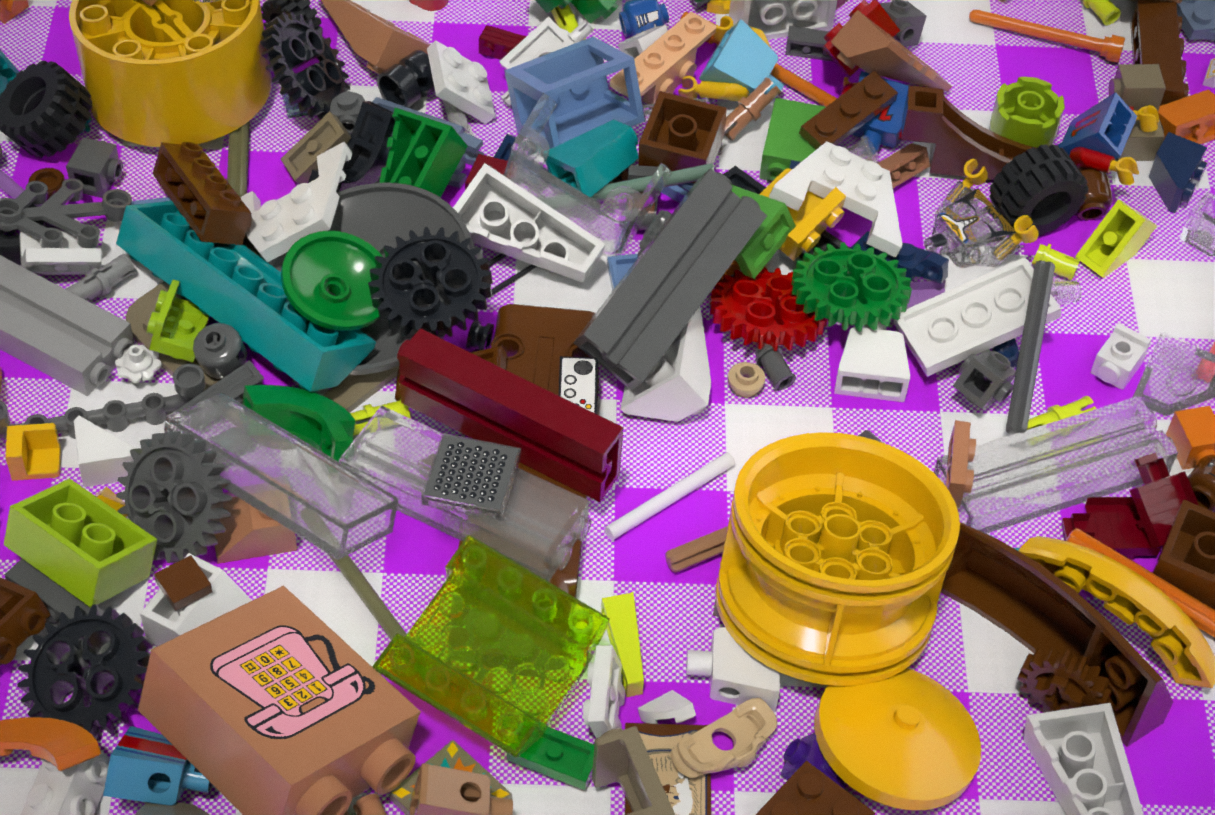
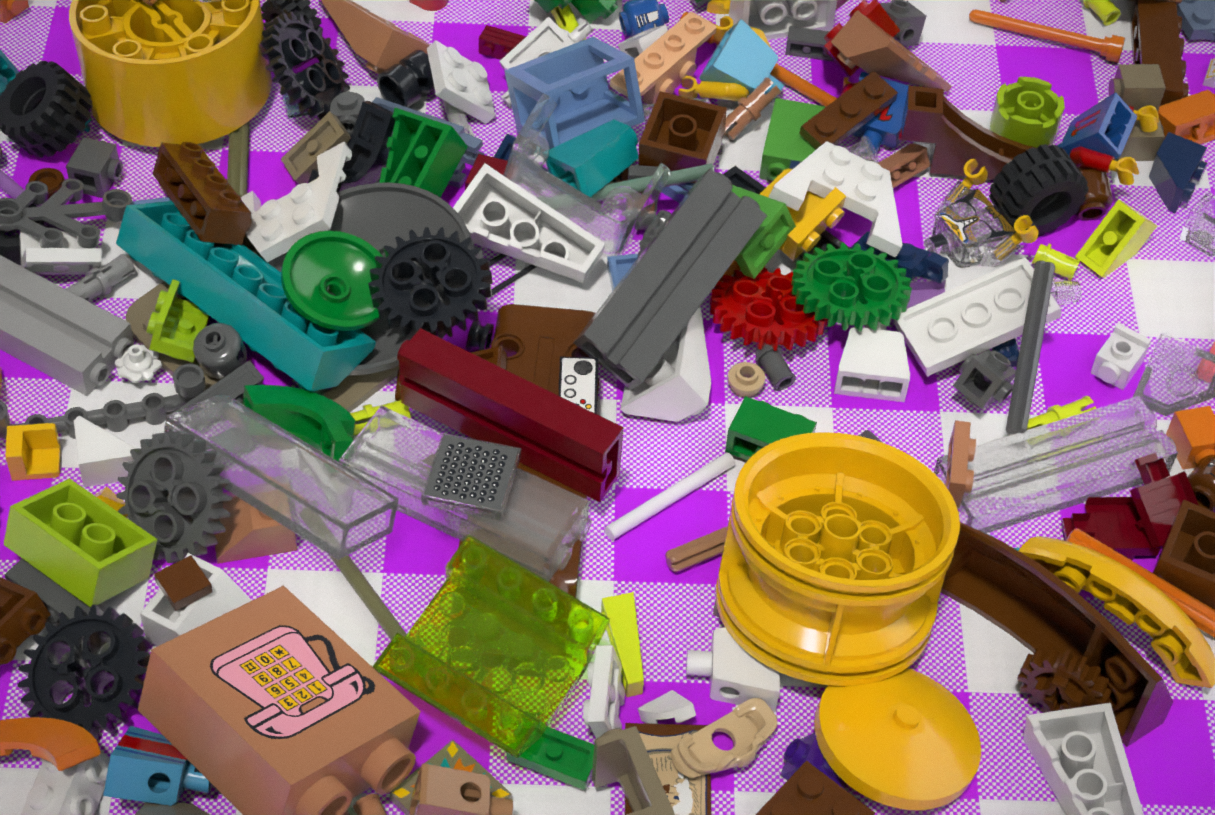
none -> green brick [725,396,817,461]

